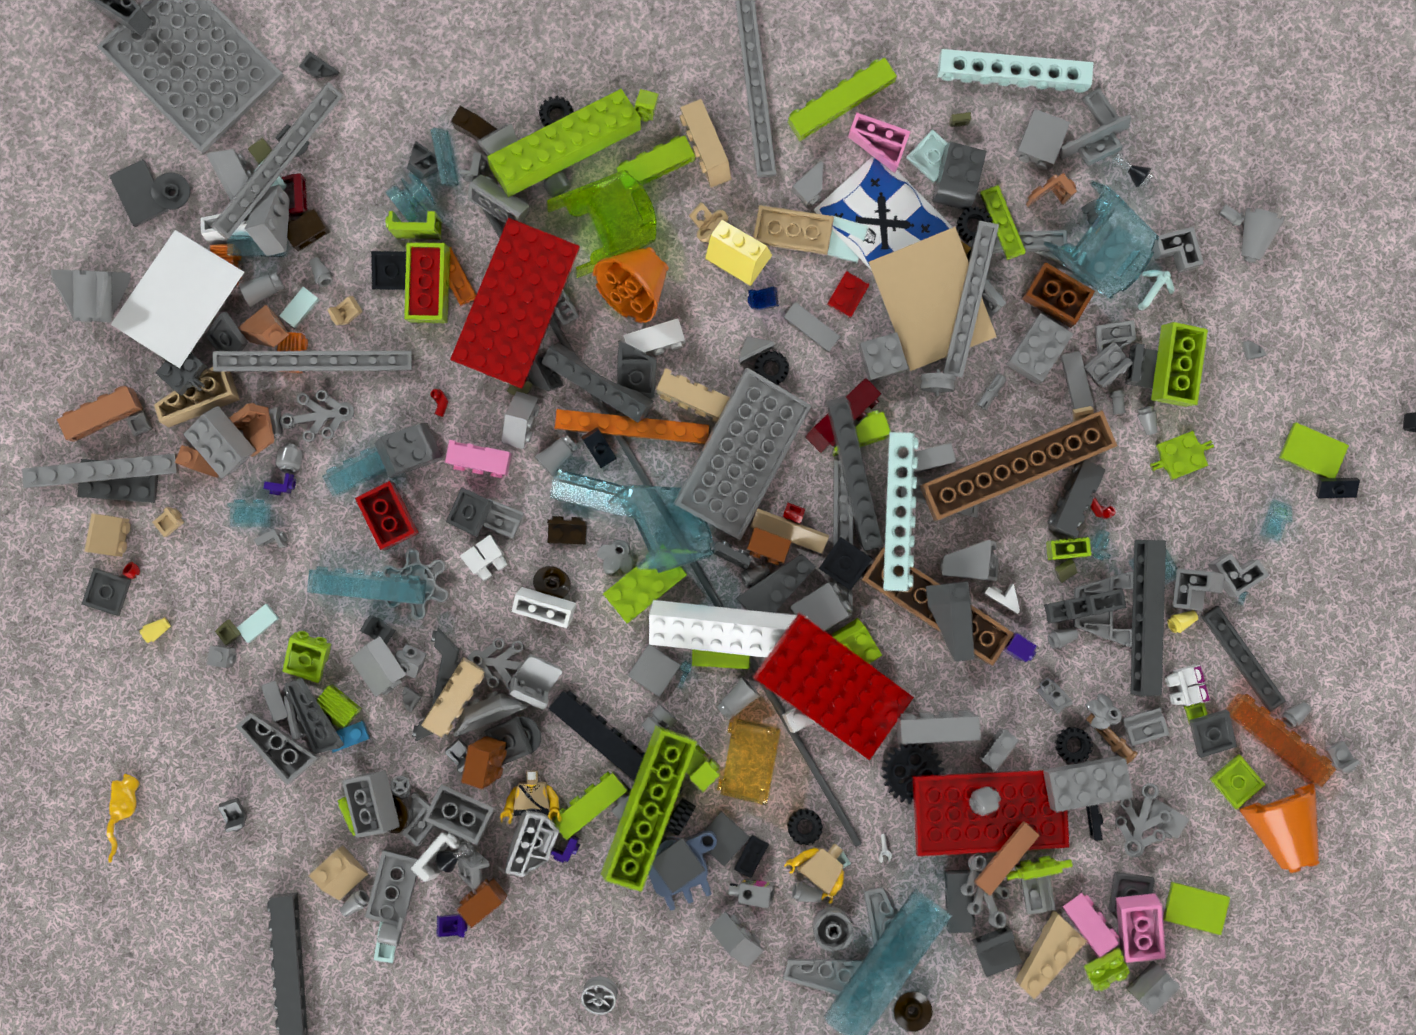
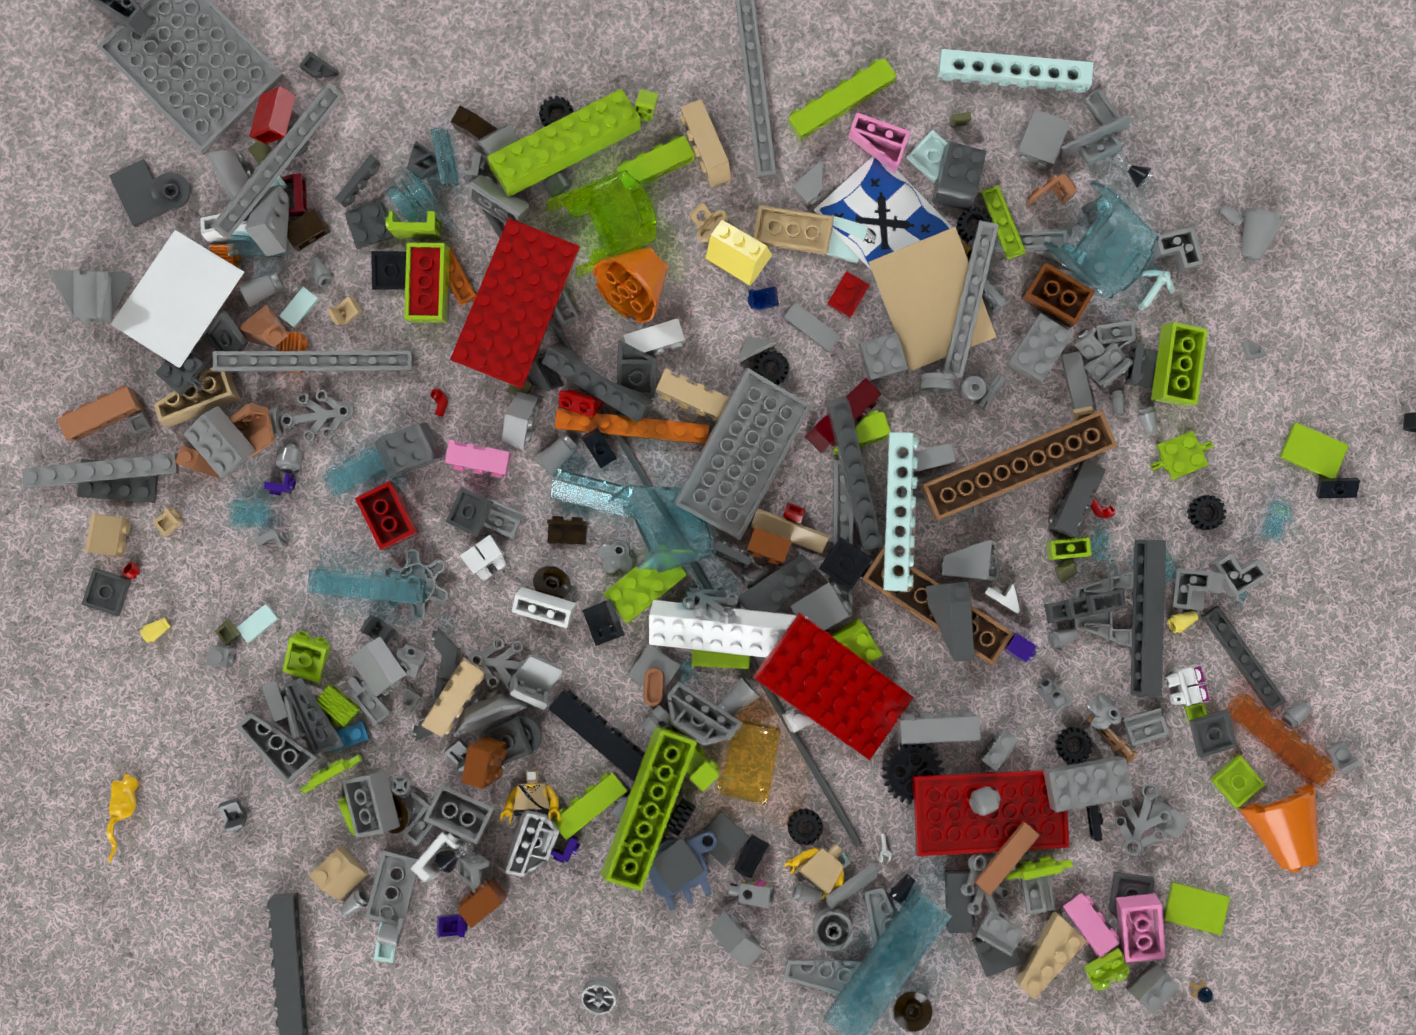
none -> red brick [249,86,296,145]
none -> lime plate [300,754,362,794]
none -> dark grey plate [335,154,380,208]
none -> dark grey plate [344,201,393,250]
none -> light grey hinge [348,675,392,726]
none -> red bracket [559,389,603,418]
none -> black plate [582,599,625,646]
none -> nougat tile [643,668,664,707]
none -> light grey wedge [667,682,743,745]
none -> light grey plant [683,584,738,624]
none -> light grey tile [826,864,878,910]
none -> black cone [889,874,916,904]
none -> light grey head [960,376,987,402]
none -> light grey plate [975,910,1025,956]
none -> light grey bracket [1074,326,1105,361]
none -> black tyre [1187,495,1226,530]
none -> piece [1189,979,1213,1003]

